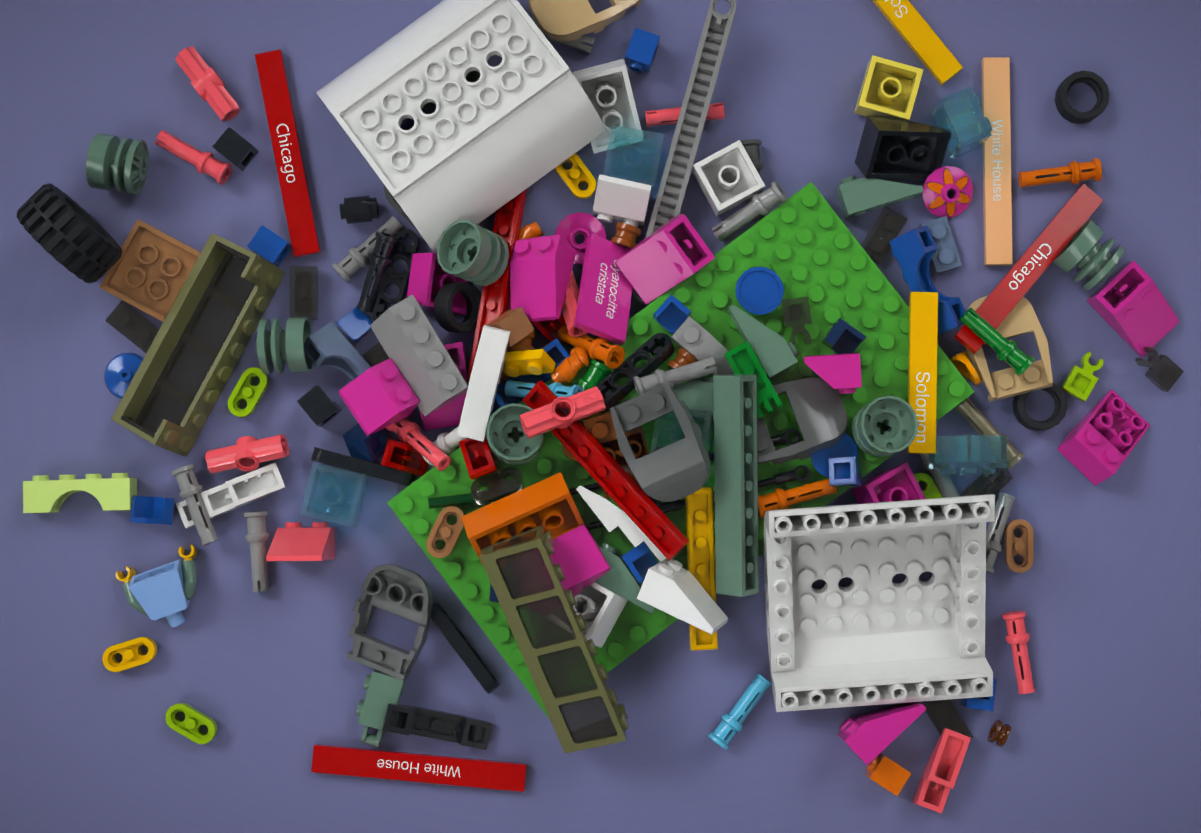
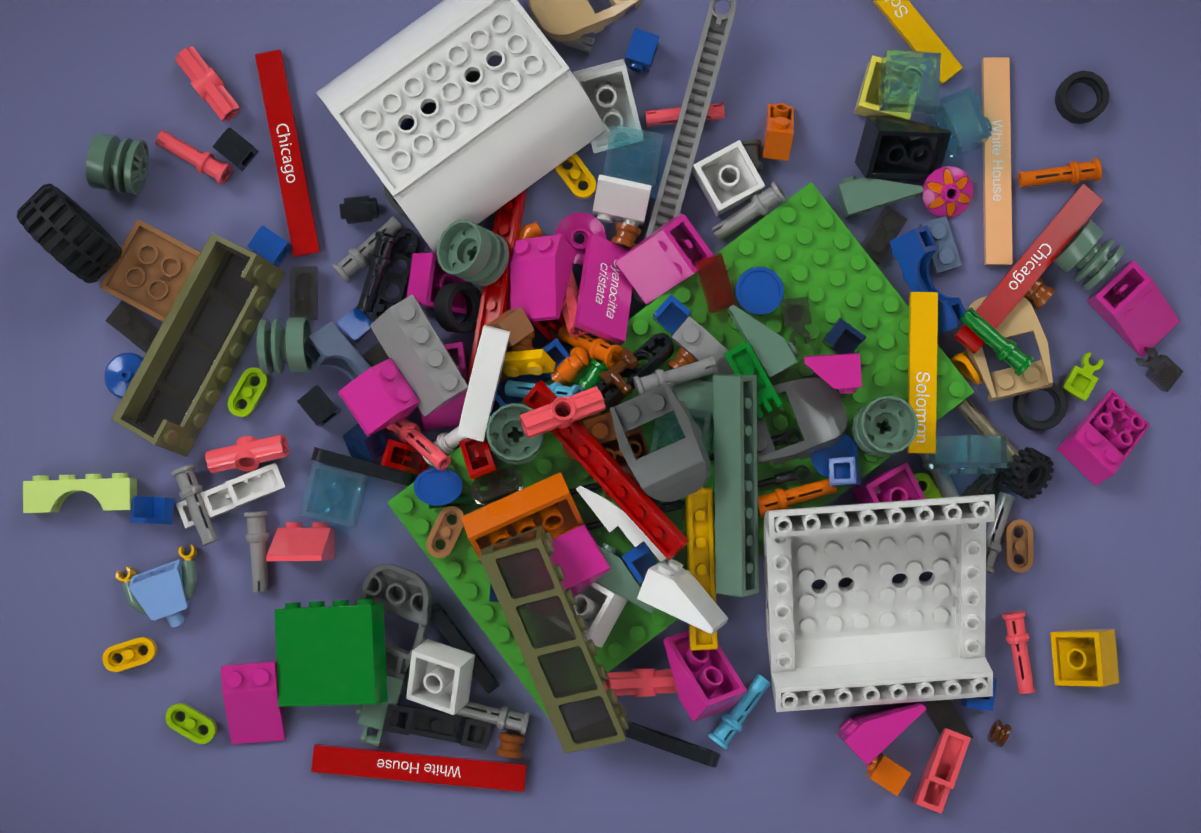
none -> dark pink slope [221,660,286,744]
none -> green brick [275,599,388,707]
none -> white brick [406,639,475,715]
none -> blue piece [414,467,463,506]
none -> light grey pin [455,701,531,736]
none -> dark orange wheel [497,732,526,759]
none -> reddish brown piece [598,348,640,396]
none -> coral piece [605,668,678,697]
none -> black beam [626,721,721,768]
none -> dark pink slope [663,630,747,722]
none -> clear red plate [694,253,736,313]
none -> orange slope [762,103,794,161]
none -> clear light blue brick [879,50,941,114]
none -> black tyre [1003,447,1054,499]
none -> dark orange wheel [1023,277,1055,310]
none -> yellow slope [1050,629,1119,687]

